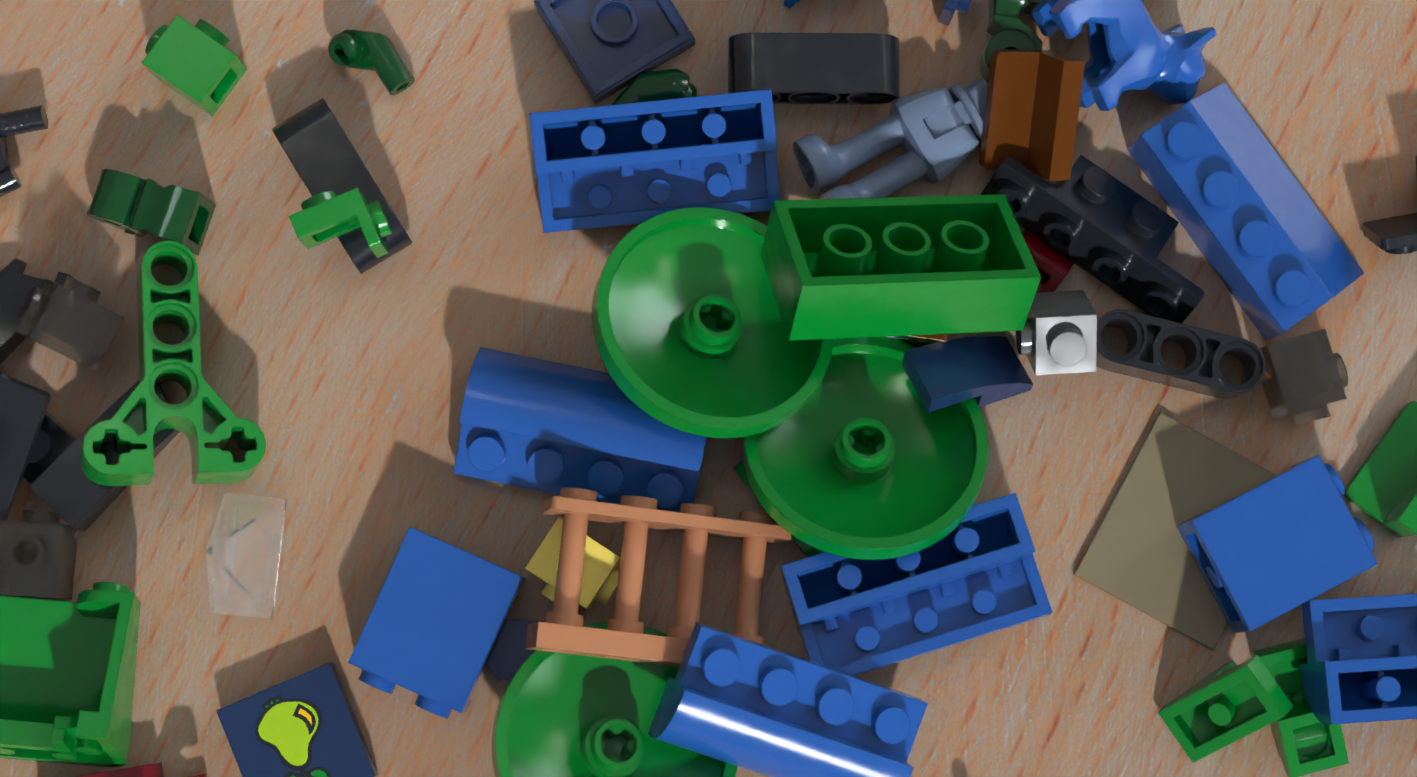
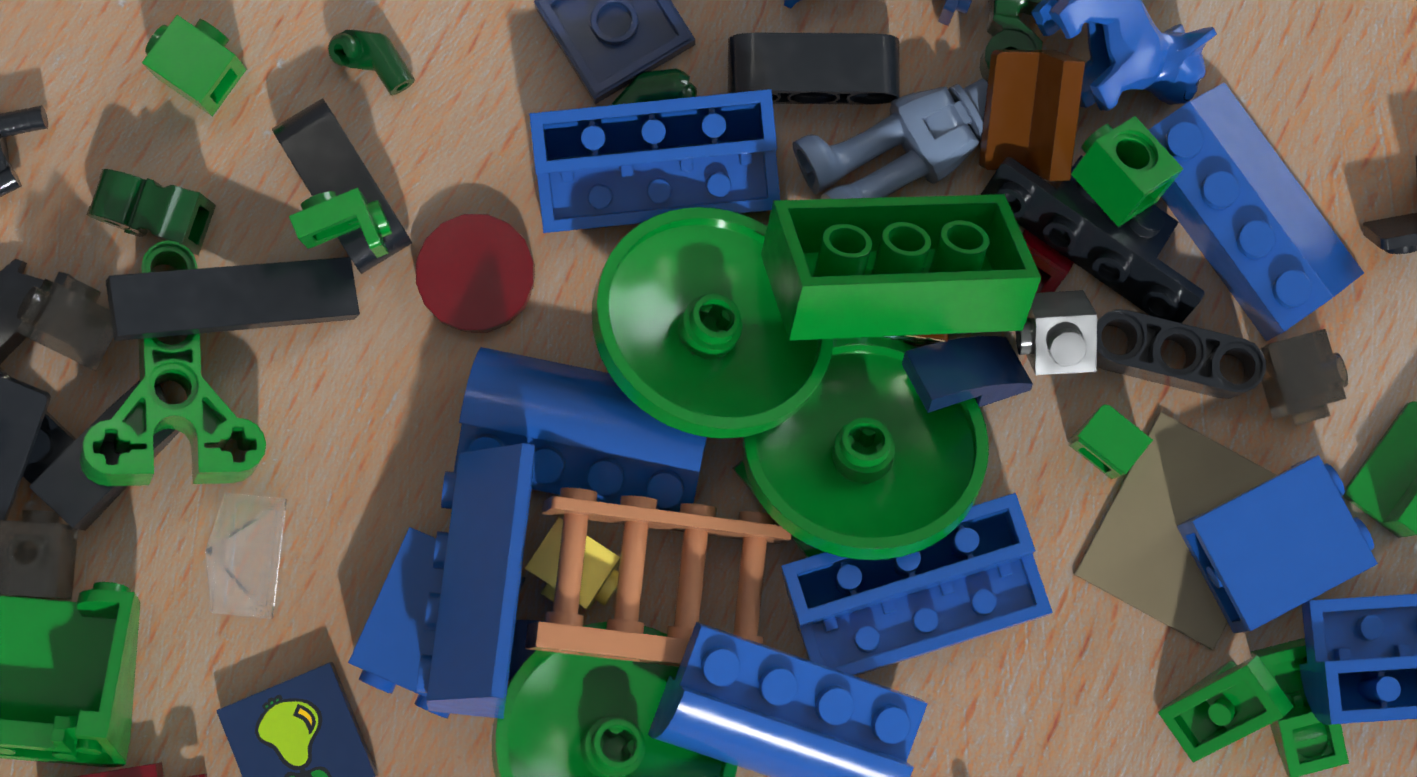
none -> black tile [106,257,360,341]
none -> dark red tile [416,214,535,333]
none -> blue slope [416,443,535,719]
none -> green slope [1068,404,1153,479]
none -> green brick [1071,116,1183,227]

